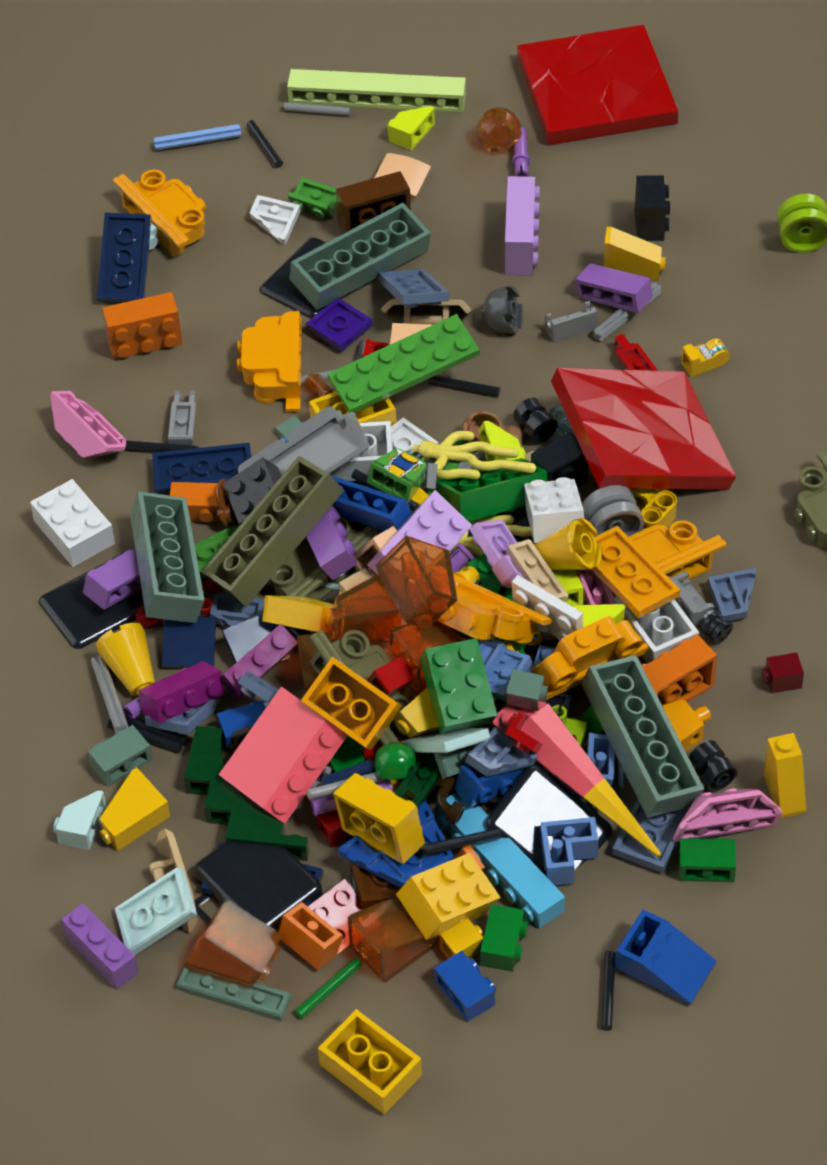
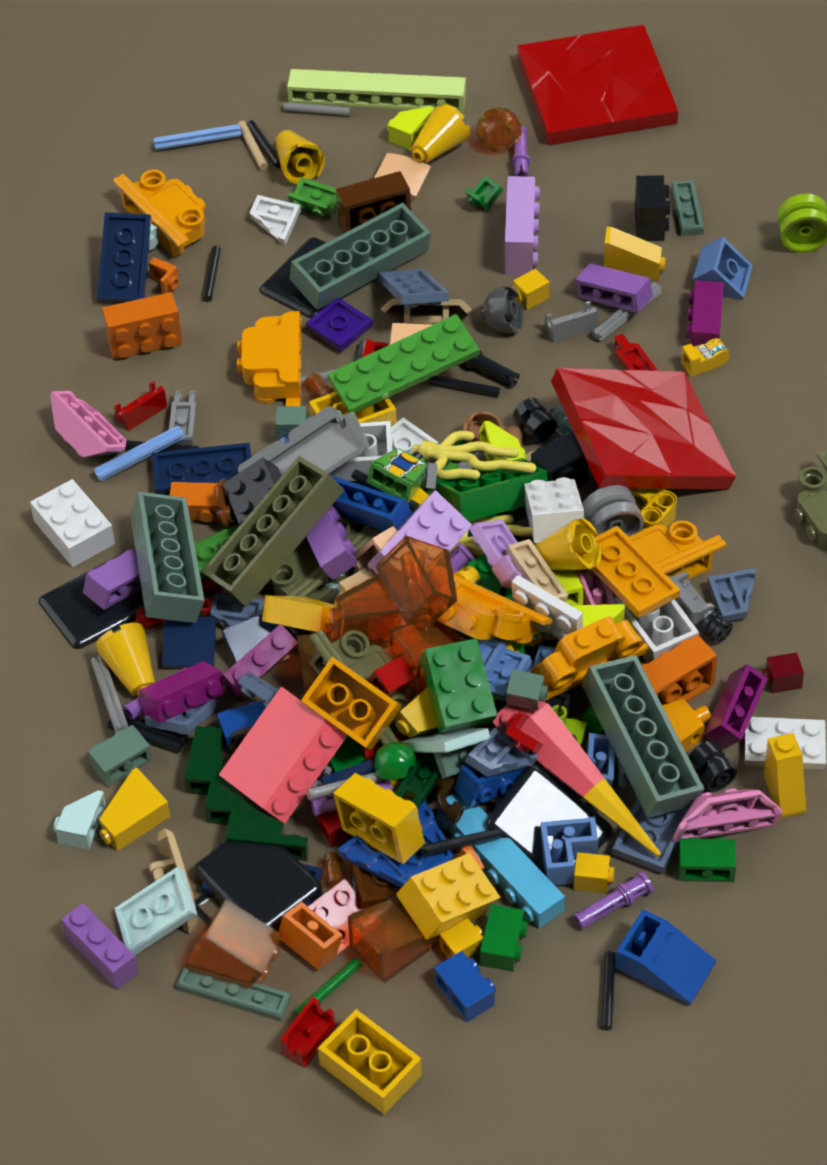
none -> light blue axle [94,426,185,481]
none -> red hinge [114,381,167,431]
none -> orange bracket [149,257,179,294]
none -> black bar [203,246,221,302]
none -> tan bar [238,120,268,170]
none -> yellow cone [275,130,325,185]
none -> sand green brick [276,406,311,441]
none -> red hinge [280,997,338,1068]
none -> clear orange pin [322,852,344,889]
none -> yellow cone [411,104,470,163]
none -> black pin [463,350,520,387]
none -> green bracket [464,175,504,211]
none -> yellow brick [513,268,550,310]
none -> medium lavender pin [573,871,654,930]
none -> yellow brick [574,852,615,894]
none -> sand green tile [671,180,704,236]
none -> magenta brick [686,280,724,347]
none -> medium blue slope [693,236,753,300]
none -> magenta brick [704,664,768,749]
none -> white plate [745,717,826,770]

